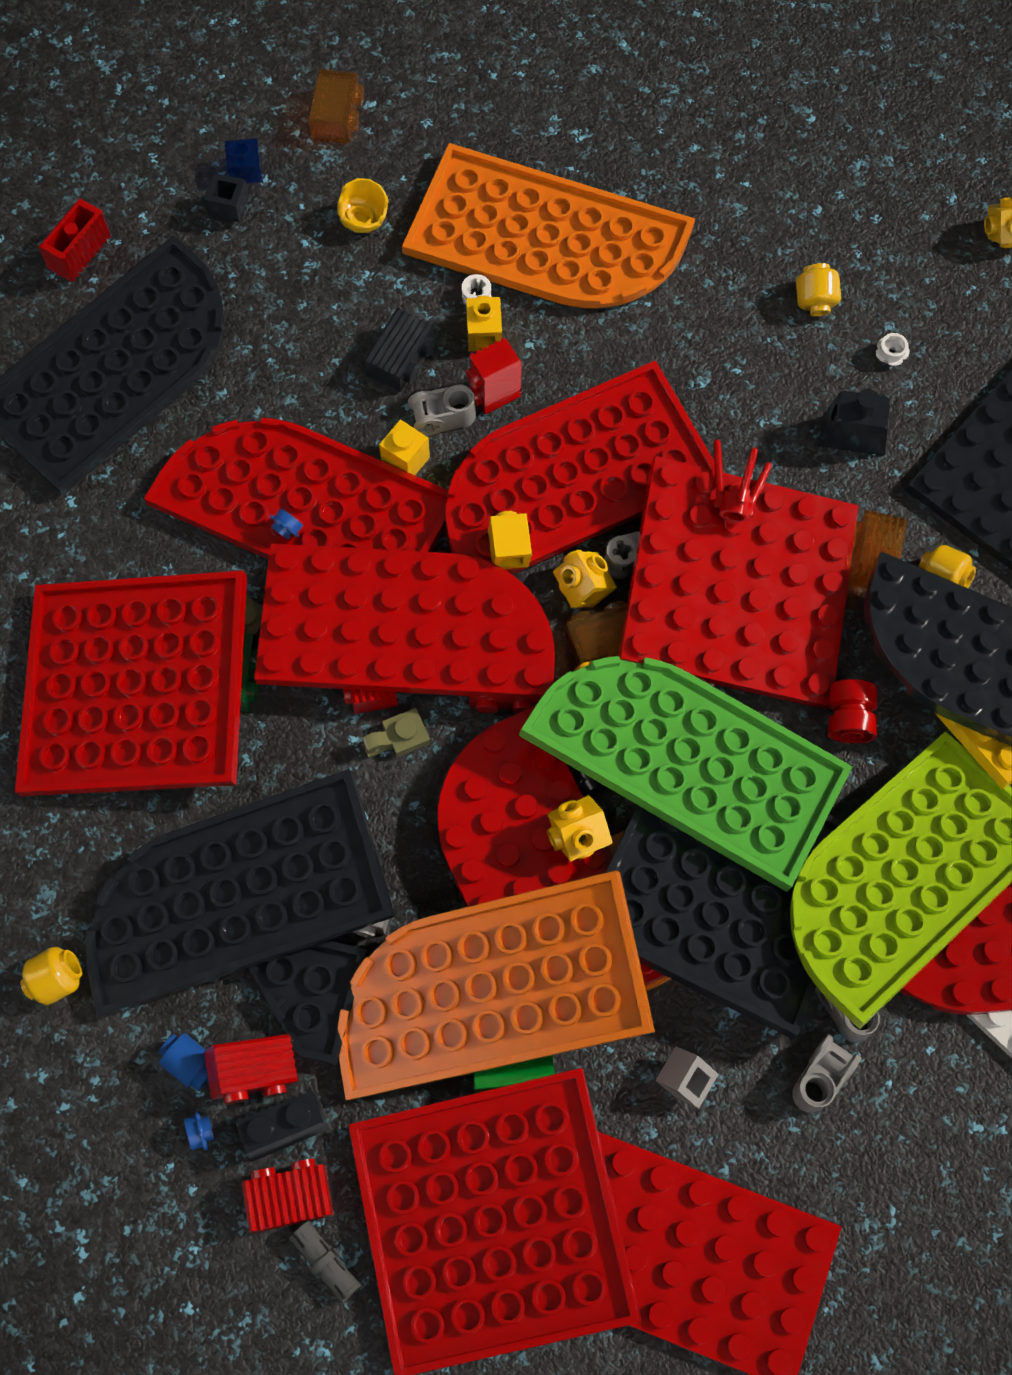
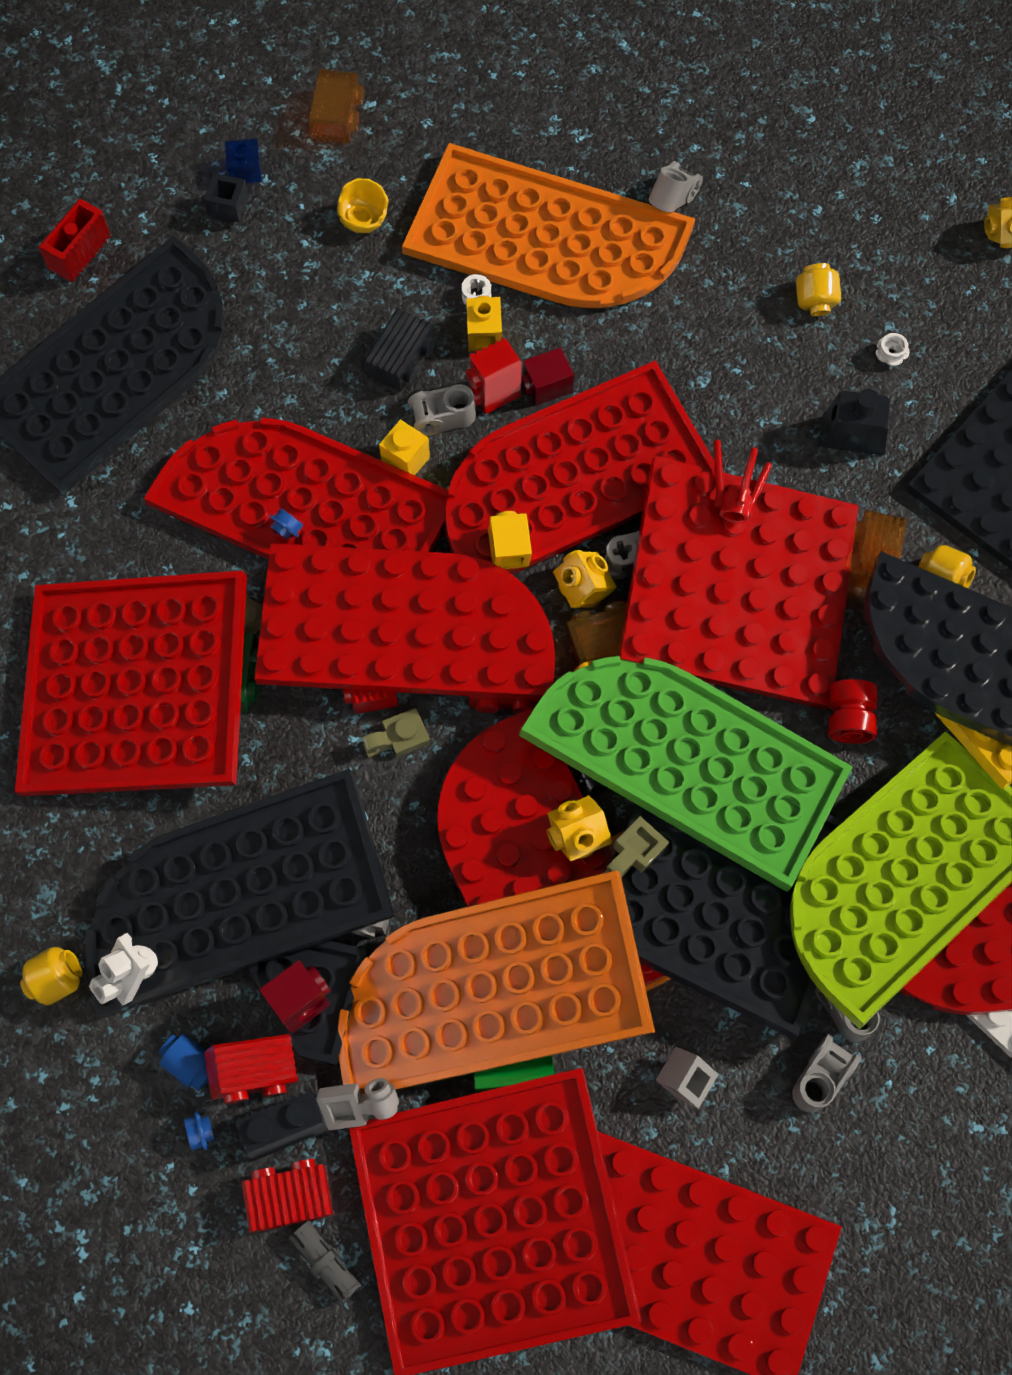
none -> white hips [89,933,158,1006]
none -> dark red brick [259,960,331,1034]
none -> light grey plate [316,1078,399,1130]
none -> dark red brick [520,347,574,406]
none -> olive plate [603,816,669,878]
none -> light grey piece [649,161,703,212]

